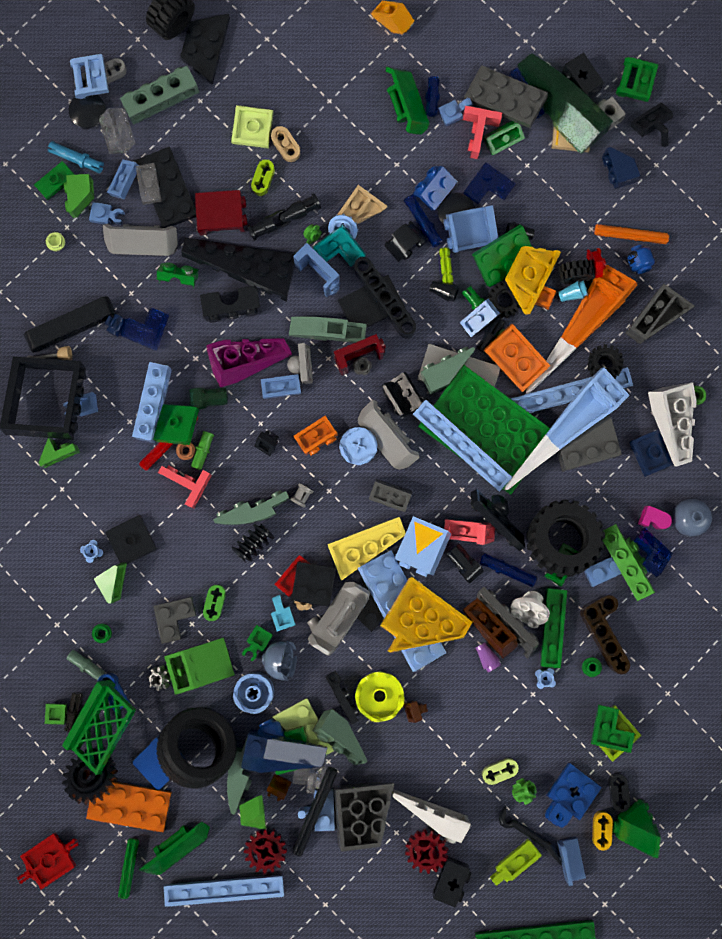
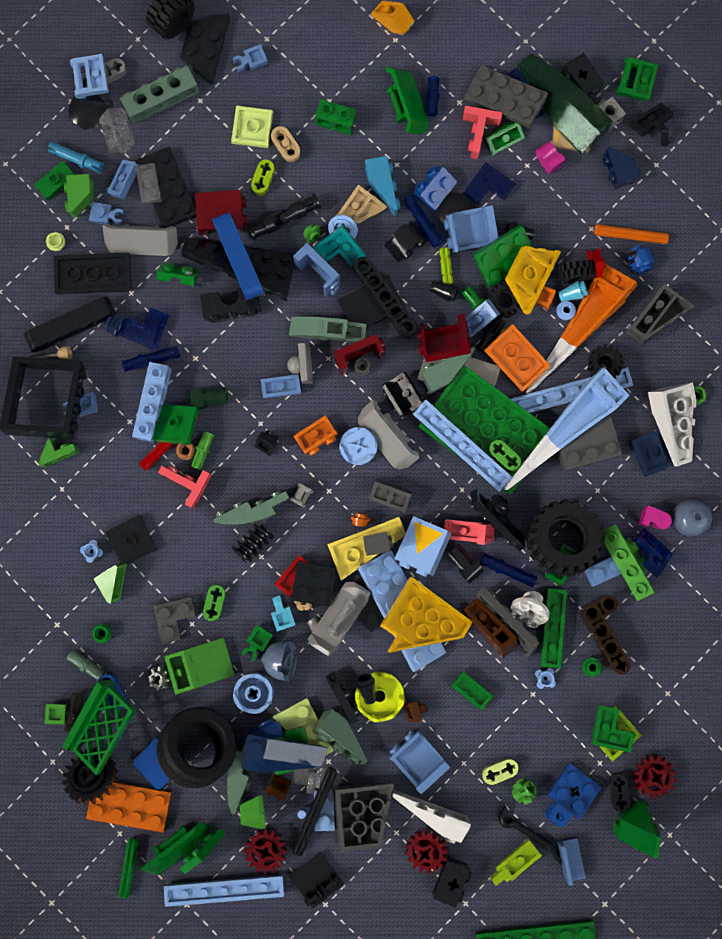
red plate [17,832,79,890] -> none
magenta wedge [206,338,292,388] -> none
medium blue plate [438,98,473,126] -> none
medium lavender cone [475,643,501,673] -> none
yellow beam [592,810,613,851] -> none
none -> black plate [54,253,132,295]
none -> clear blue pin [122,346,181,372]
none -> green plate [180,829,225,874]
none -> blue beam [212,212,264,301]
none -> medium blue plate [233,44,268,72]
none -> black hinge [289,852,344,909]
none -> green brick [315,99,356,136]
none -> orange plate [351,512,370,527]
none -> black cone [356,673,376,704]
none -> dark grey brick [363,532,393,556]
none -> dark azure slope [365,156,400,216]
none -> medium blue panel [389,729,450,794]
none -> dark red panel [417,314,471,362]
none -> green plate [451,671,493,711]
none -> bright green beam [489,440,521,471]
none -> dark pink leg [535,141,565,175]
none -> light blue plate [556,301,576,320]
none -> dark red gear [633,754,677,799]

